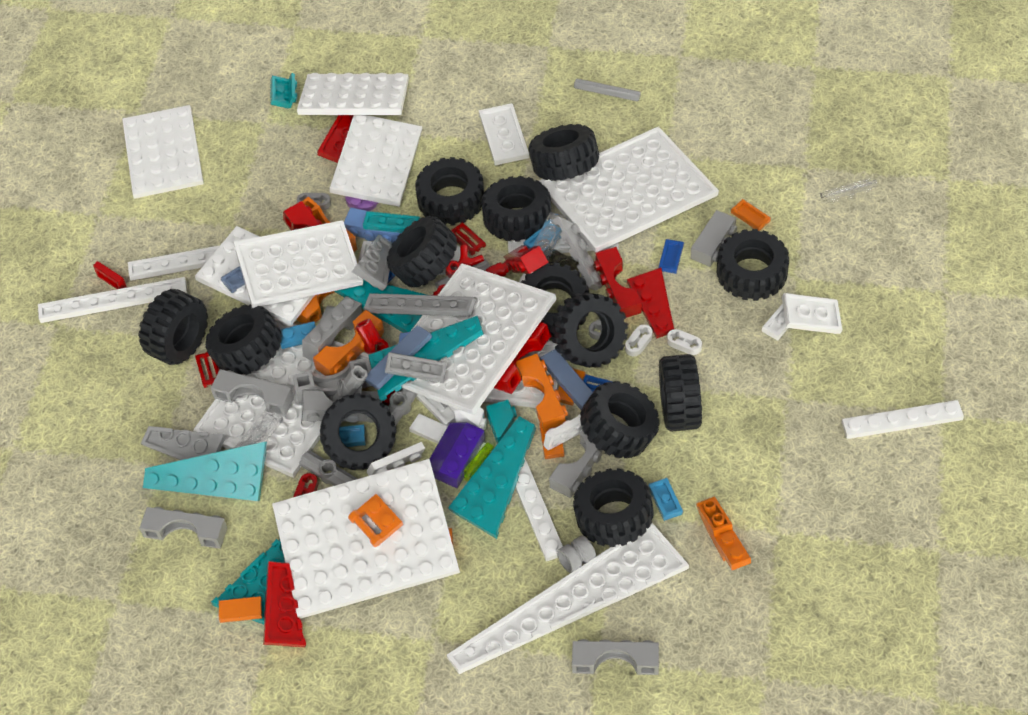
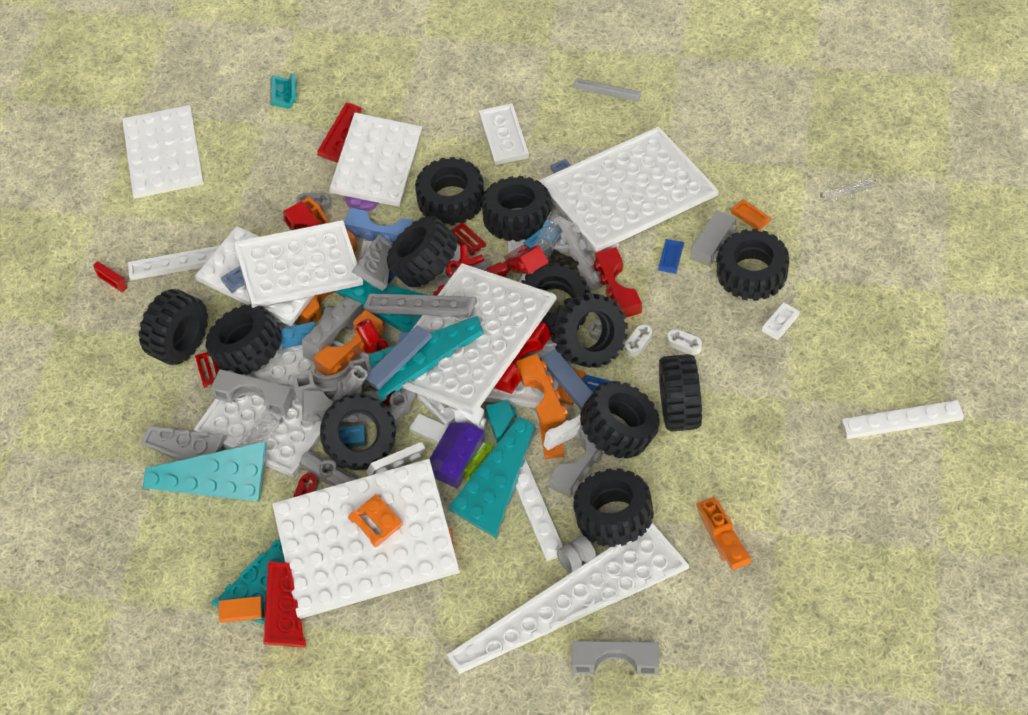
white plate [38,277,188,323] -> none
light grey arch [140,507,227,549] -> none
white plate [297,73,409,115] -> none
teal tile [363,211,420,233] -> none
light grey tile [385,352,447,383] -> none
black tyre [528,124,599,181] -> none
red wing [627,268,674,339] -> none
dark azure plate [648,478,683,521] -> none
white tile [782,293,842,334] -> none

